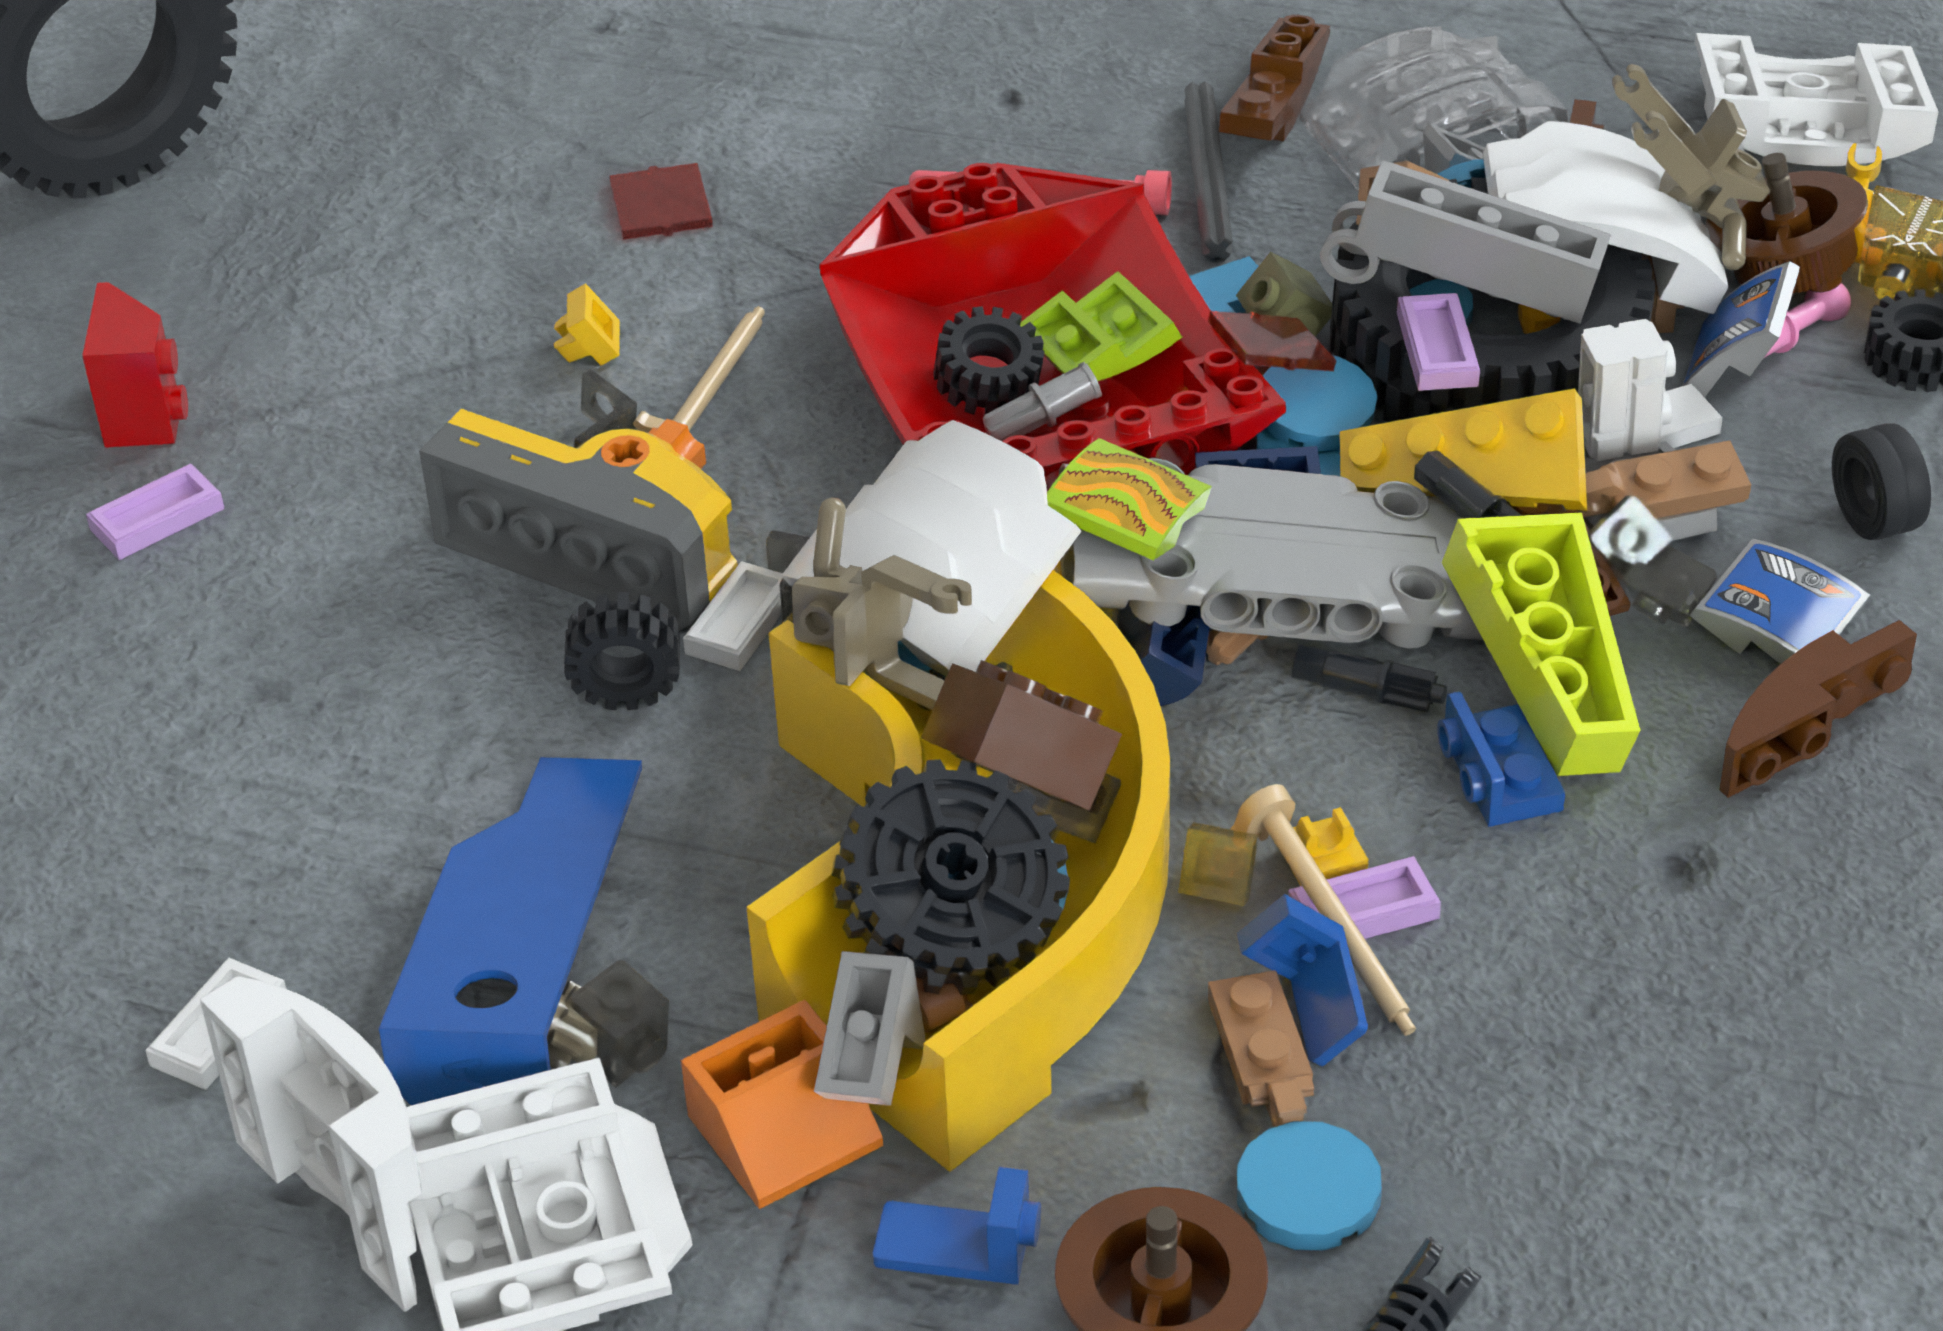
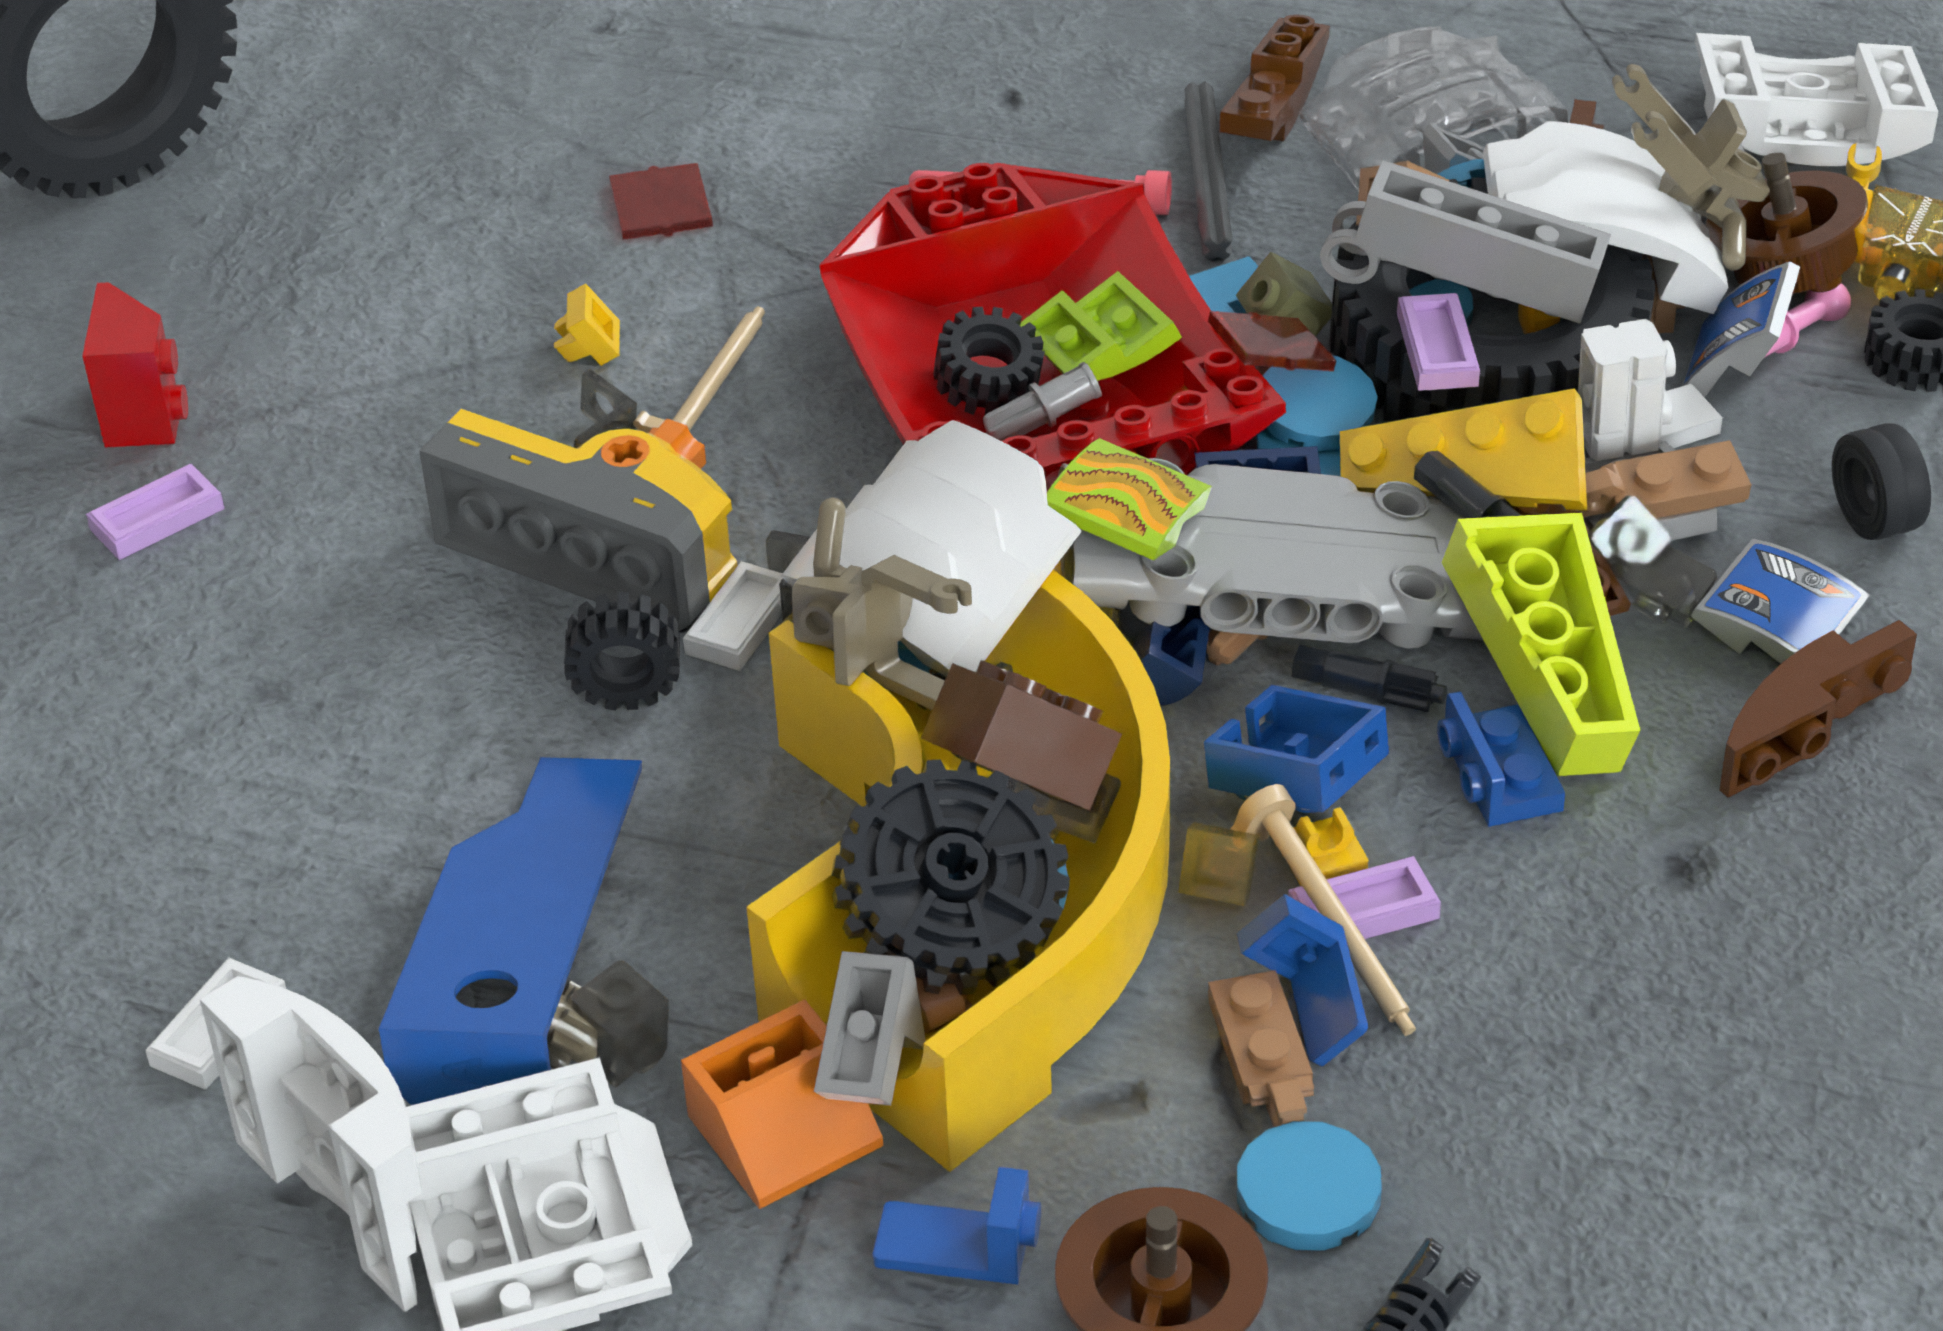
none -> blue piece [1204,685,1389,813]

